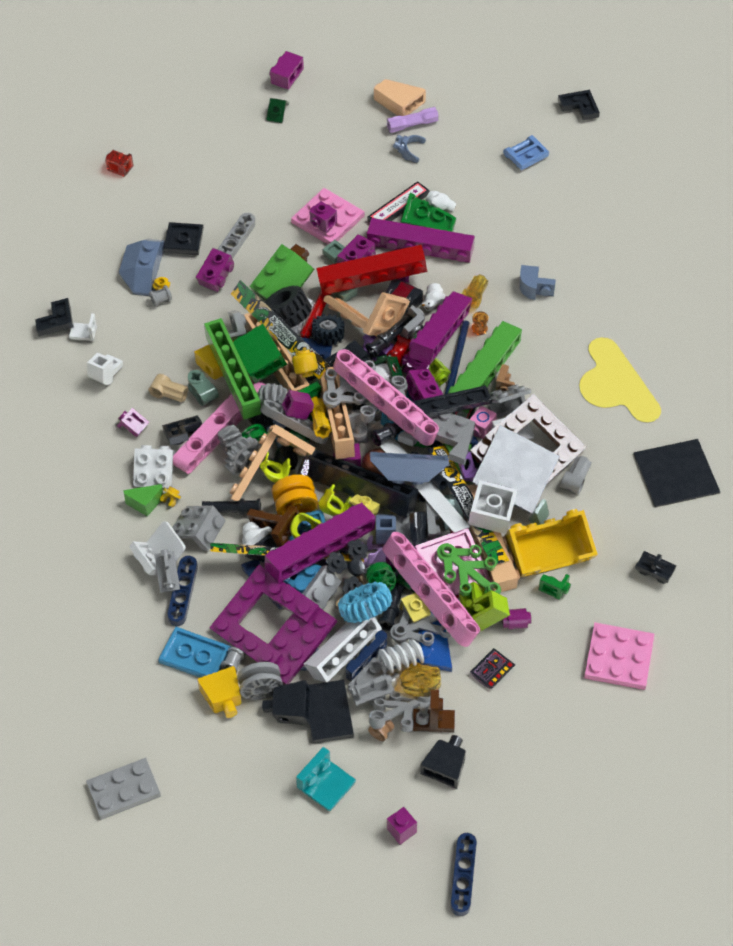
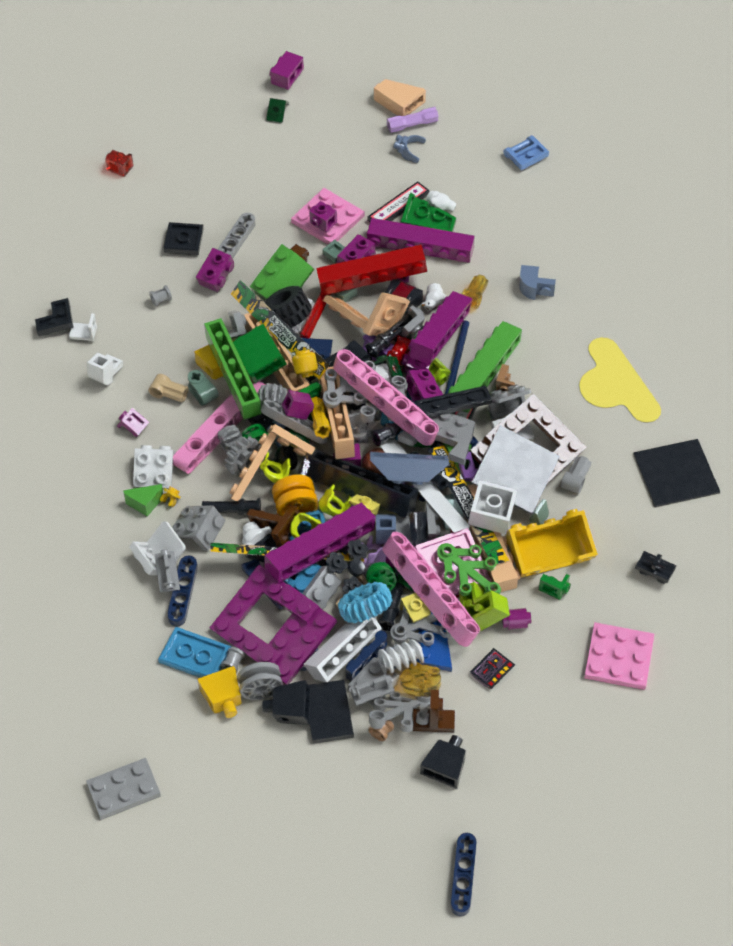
sand blue wedge [119,239,165,296] -> none
yellow plate [153,277,170,291] -> none
black plate [162,415,202,445] -> none
teal bracket [296,747,356,811] -> none
black wheel [312,314,345,346] -> none
magenta brick [387,807,417,845] -> none
bright pink brick [470,406,497,439] -> none
clear orange bush [472,311,489,335] -> none
black plate [558,89,600,120] -> none

